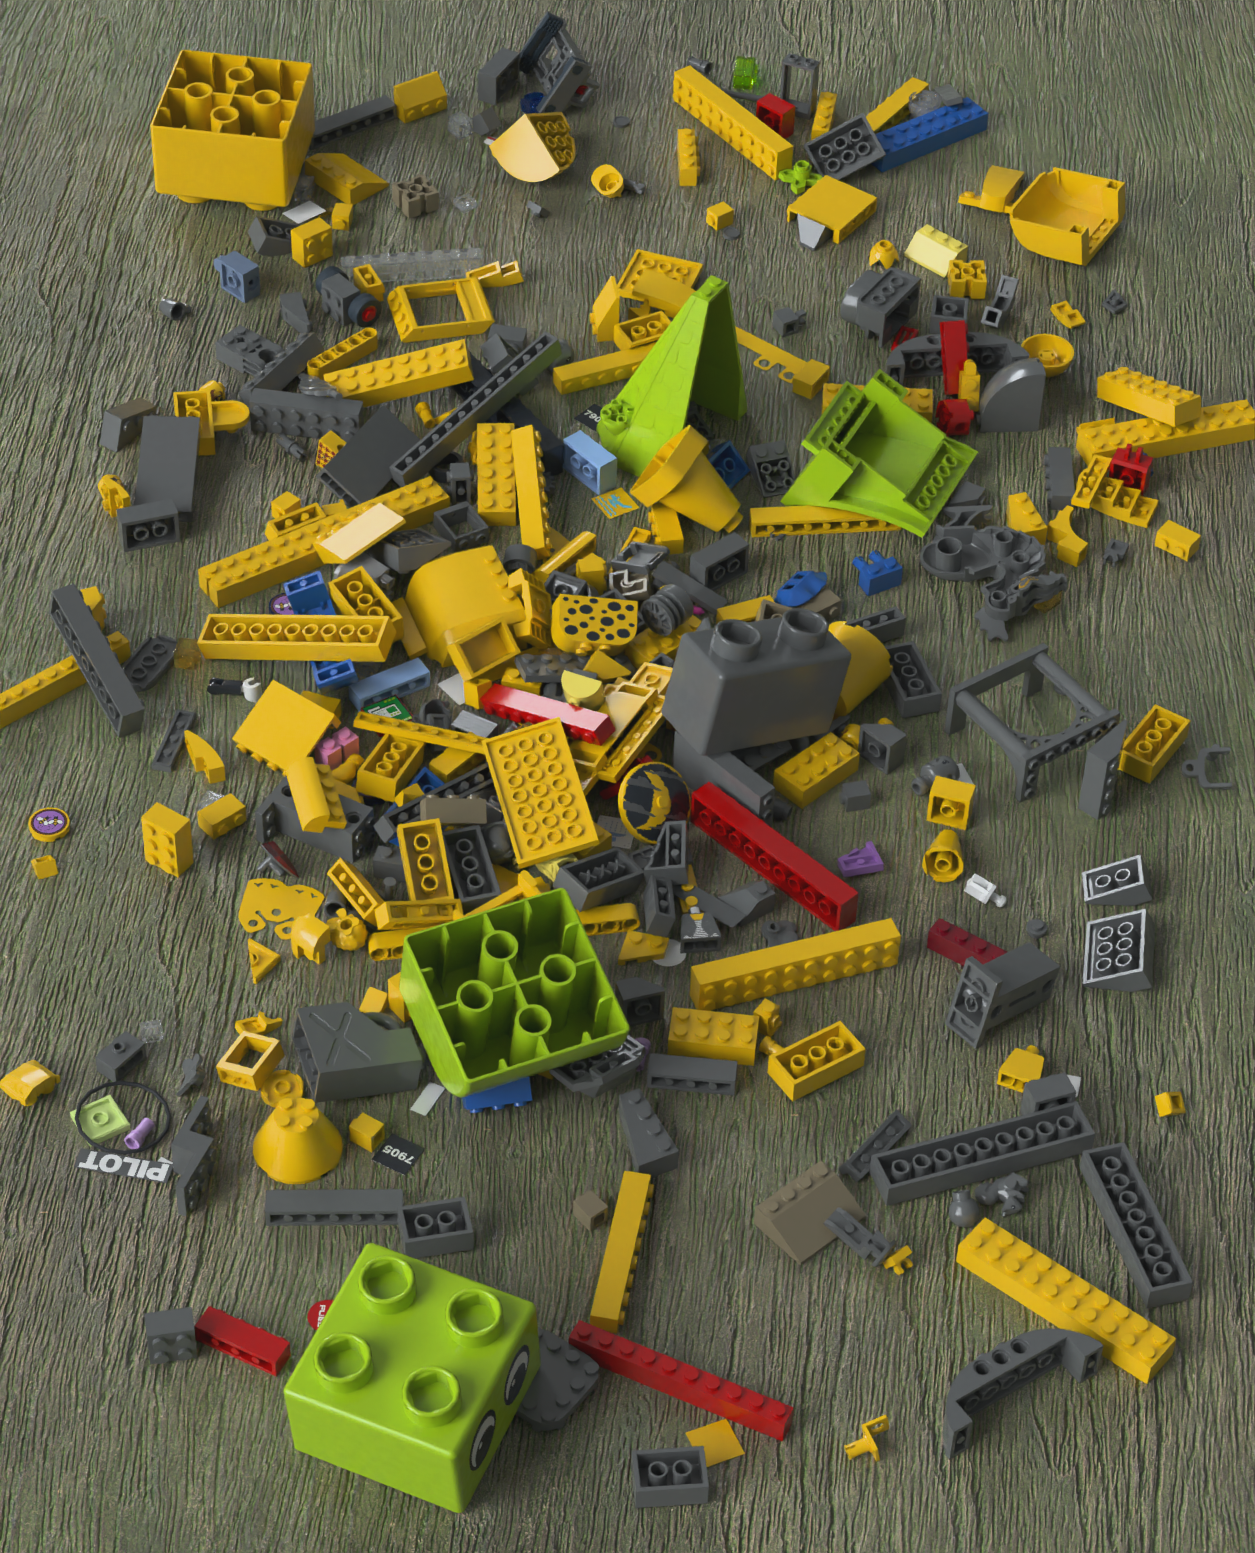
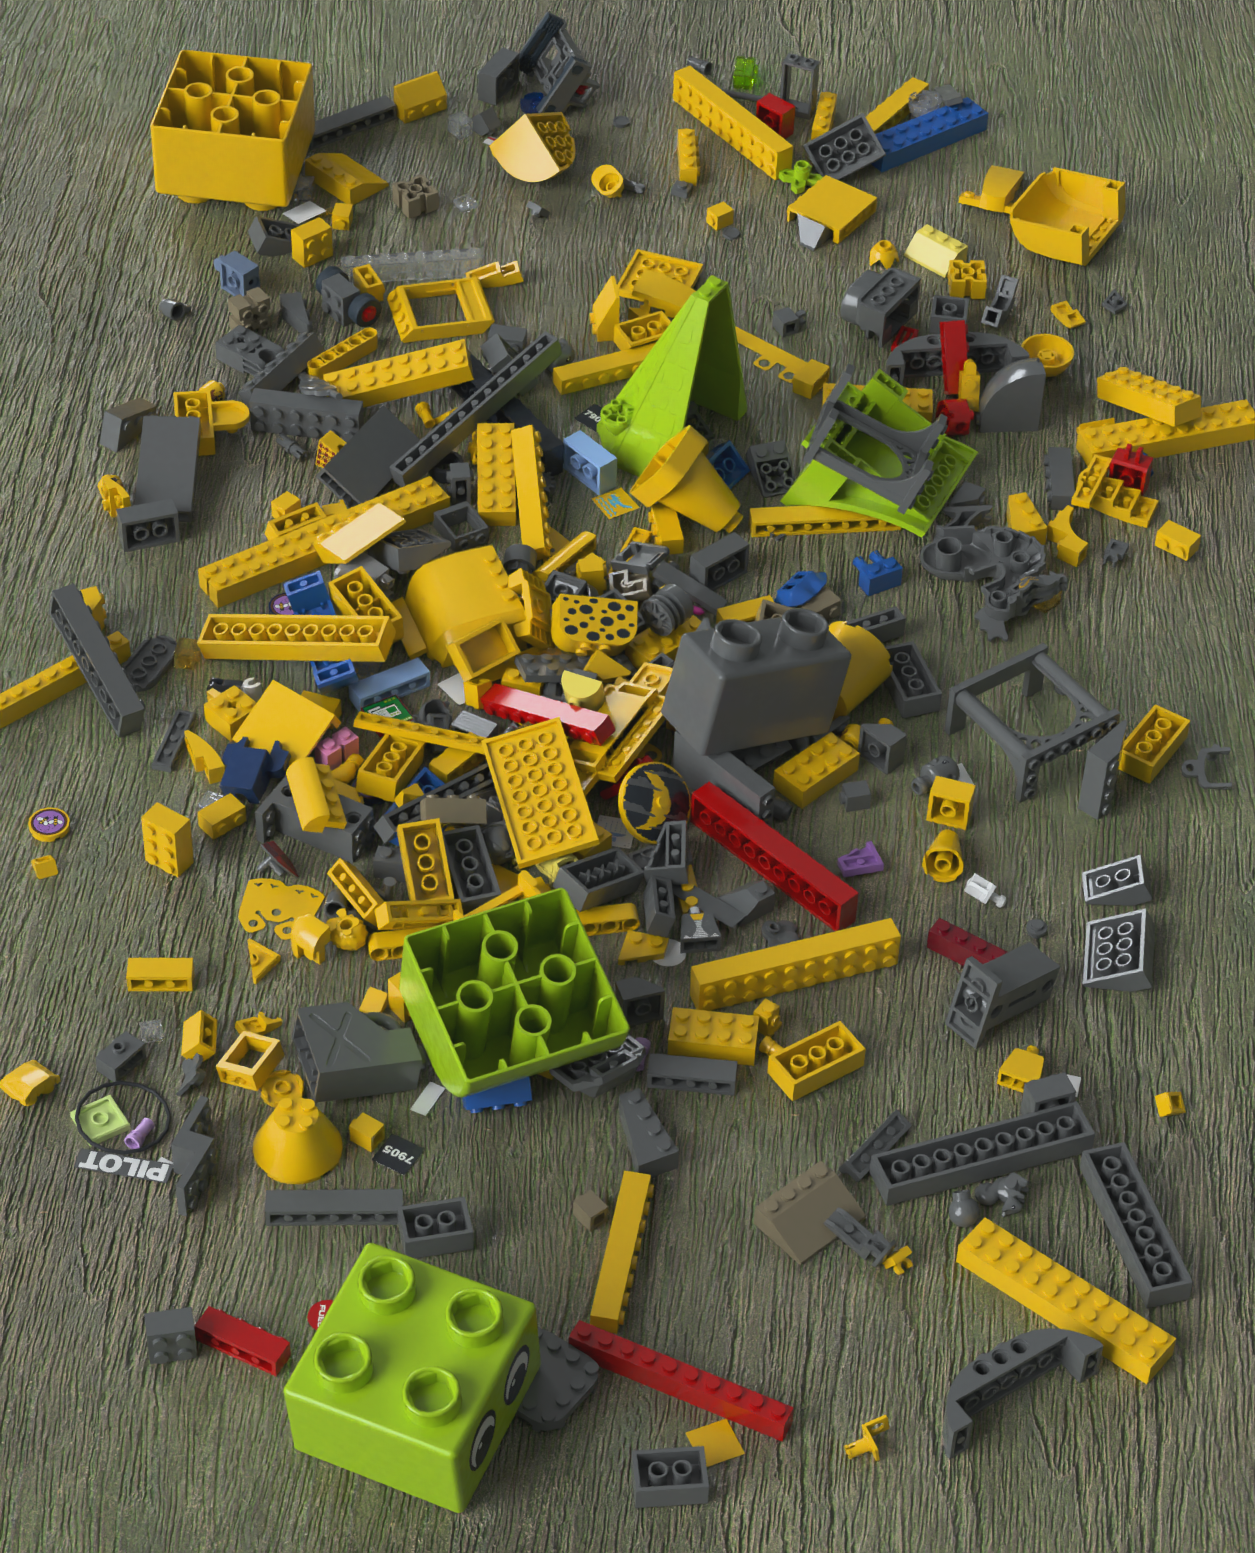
none -> yellow brick [126,957,194,992]
none -> yellow brick [181,1010,218,1062]
none -> yellow hinge [204,685,257,742]
none -> dark blue piece [219,737,291,804]
none -> dark tan brick [228,287,271,332]
none -> dark grey plate [671,180,693,199]
none -> dark grey arch [803,363,948,514]

